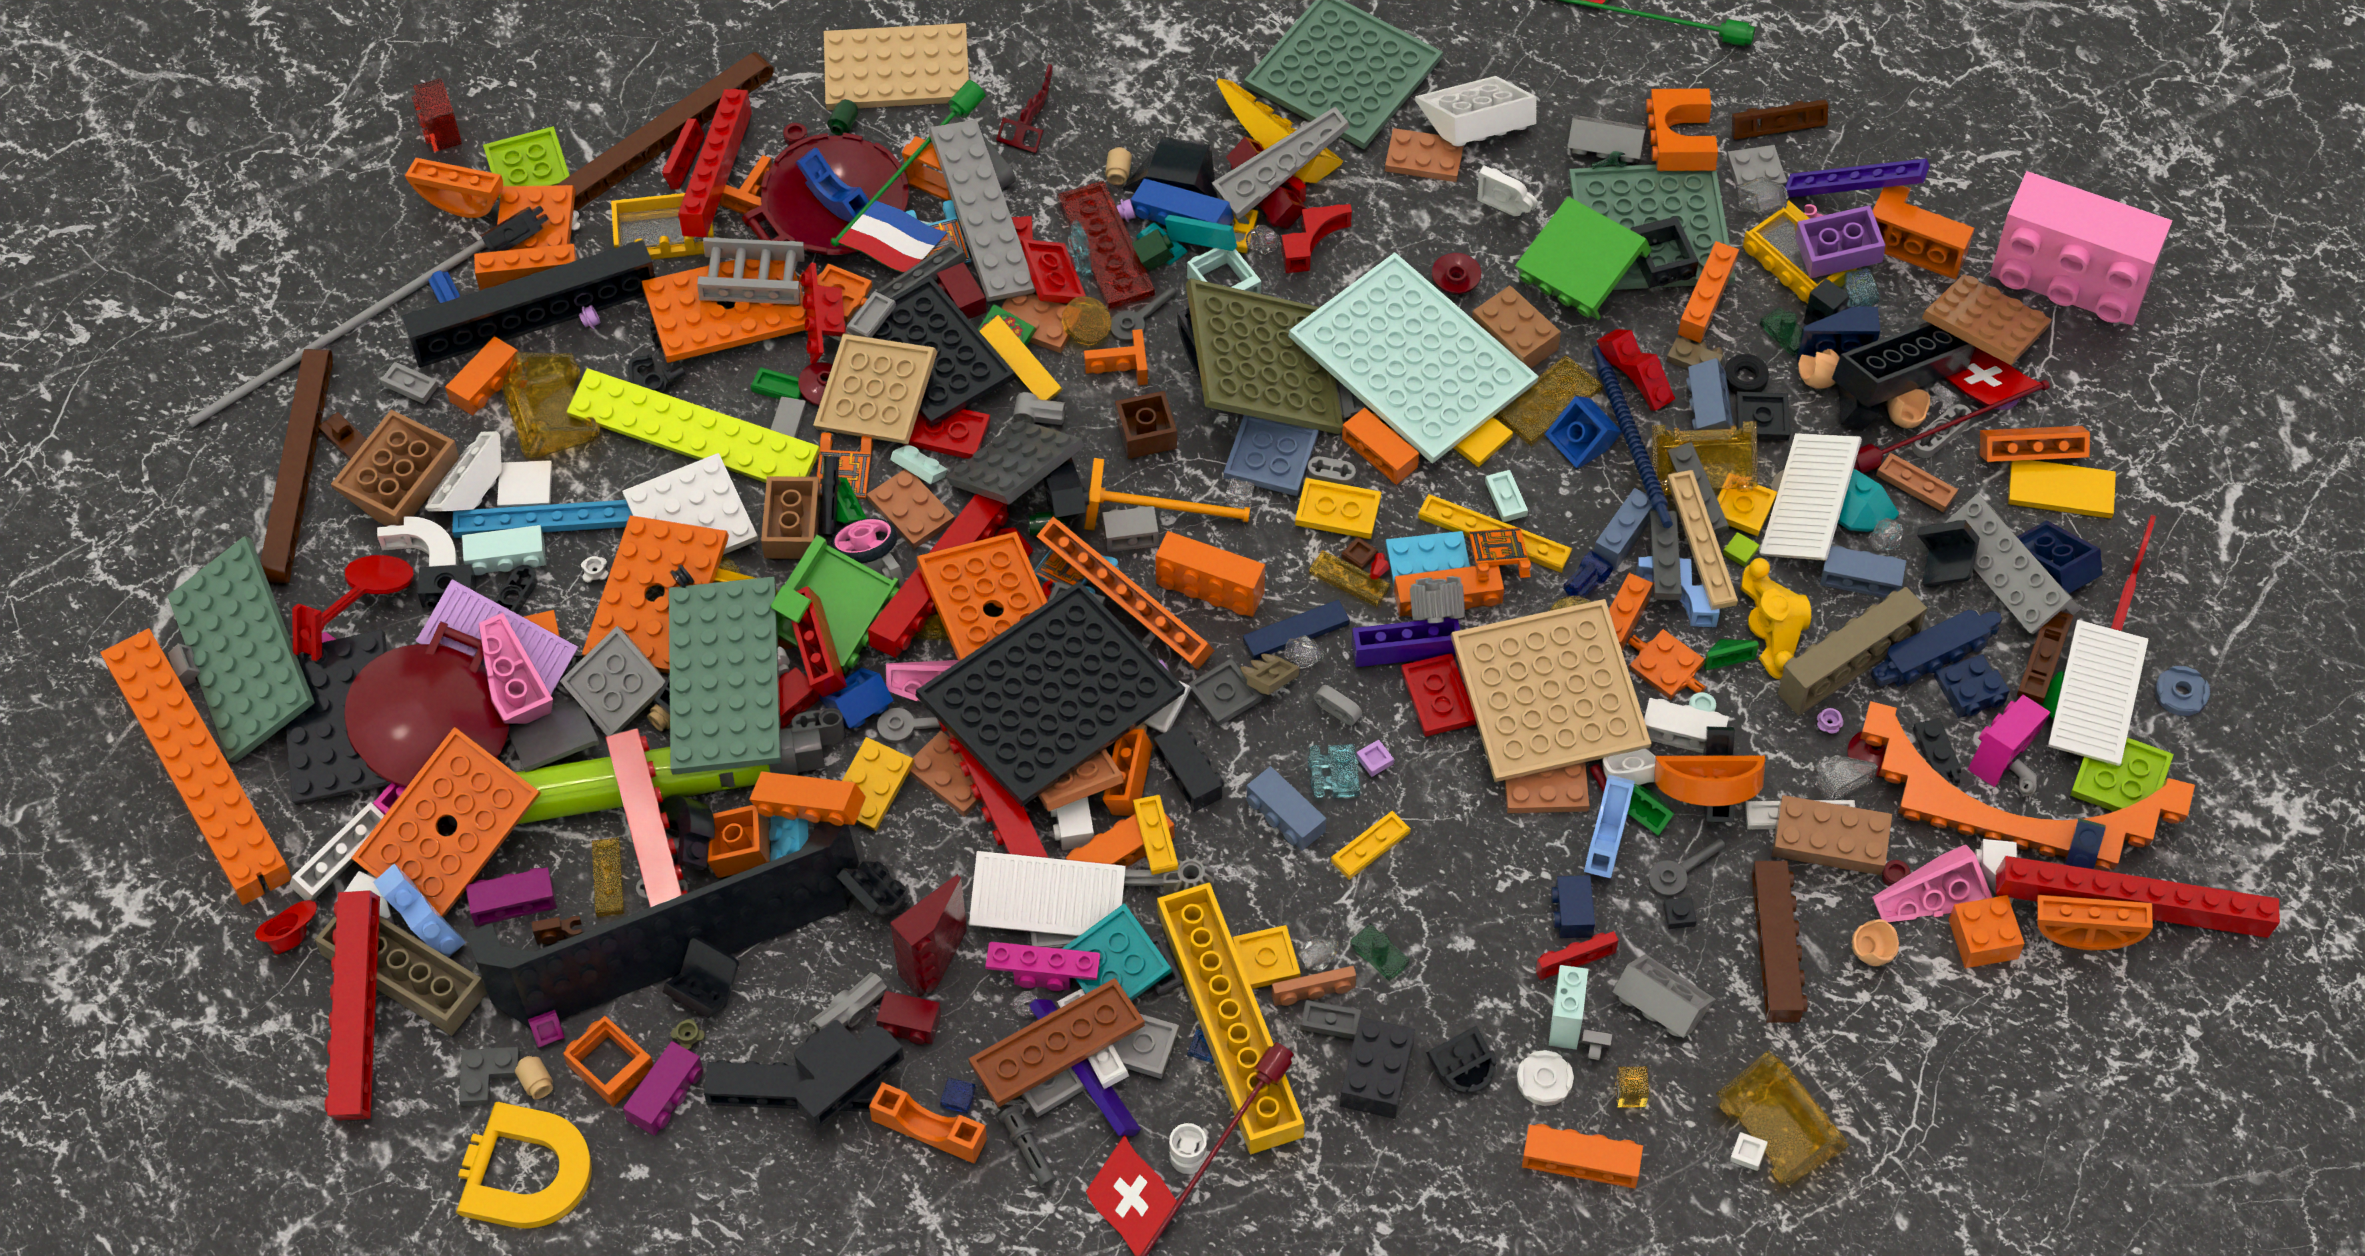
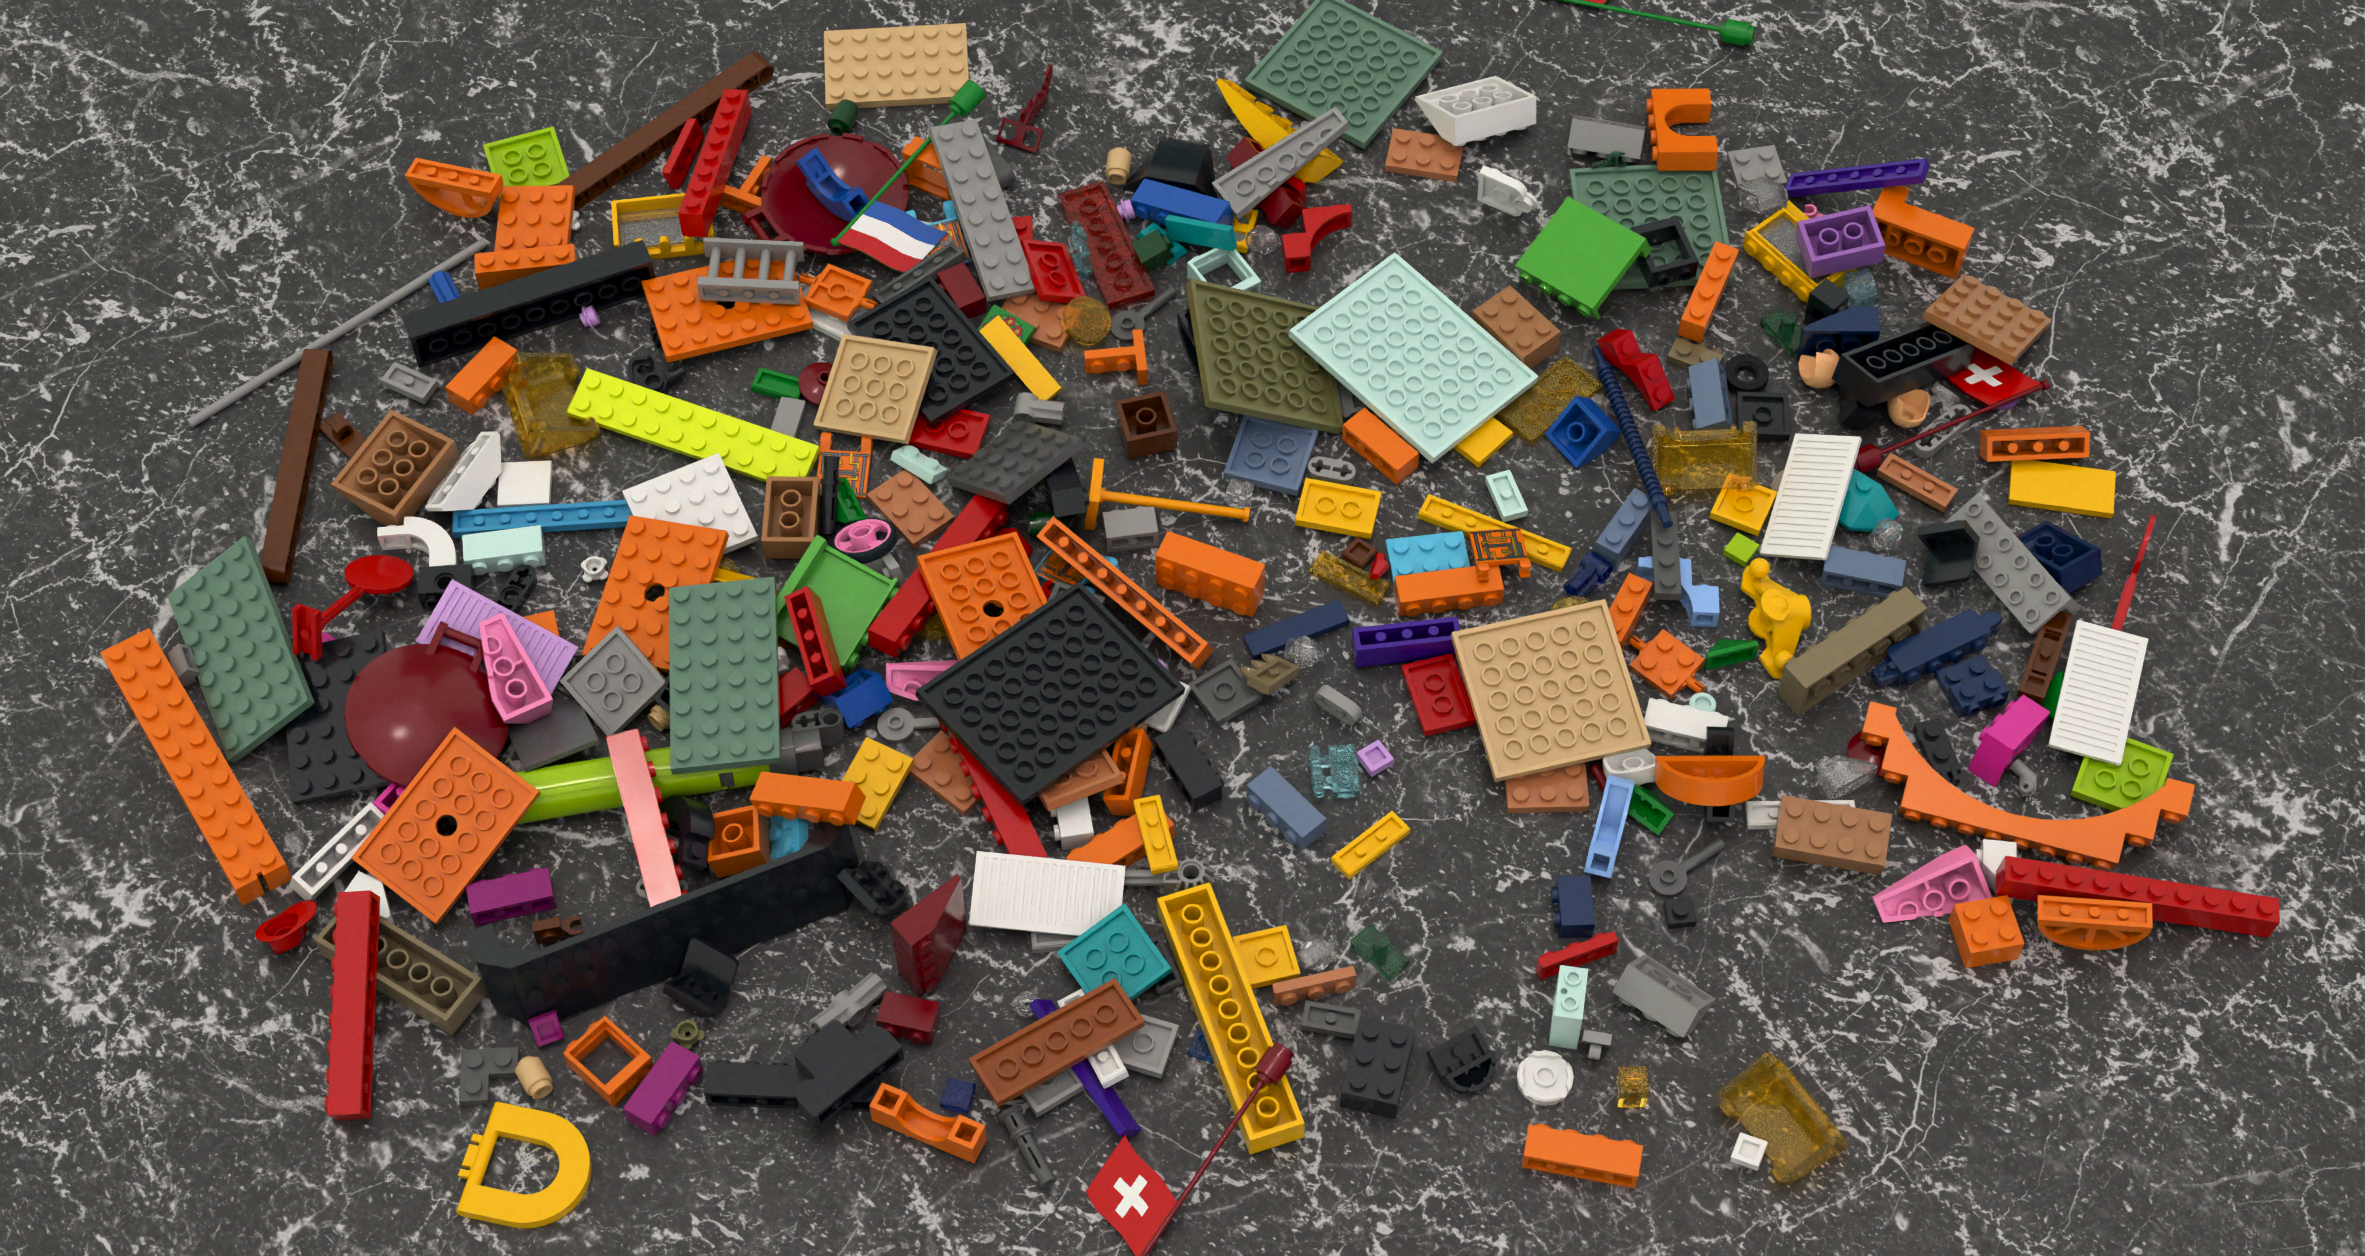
light blue arch [374,863,466,958] -> none
clear red brick [411,78,462,152] -> none
black hinge [480,206,549,252] -> none
clear yellow tile [591,837,624,917] -> none
black bush [670,564,695,588] -> none
bright green slope [771,585,812,624] -> none
dark red tile [783,123,808,146] -> none
red bracket [800,263,846,364] -> none
light grey tile [847,291,896,338] -> none
dark pink bracket [985,942,1100,991] -> none
white wheel [1169,1123,1207,1174] -> none
light grey brick [1410,576,1465,623] -> none
dark red dish [1432,253,1481,294] -> none
dark grey plate [1667,441,1729,535] -> none
tan tile [1667,470,1738,610] -> none
reddish brown hinge [1732,99,1828,139] -> none
reddish brown brick [1751,861,1808,1023] -> none
lavender plate [1817,708,1843,734] -> none
light nougat hair [1851,919,1899,966] -> none
dark red tile [1882,860,1911,886] -> none
bright pink brick [1990,171,2172,326] -> none
dark blue plate [2065,818,2106,869] -> none
sand blue tile [2155,666,2210,716] -> none

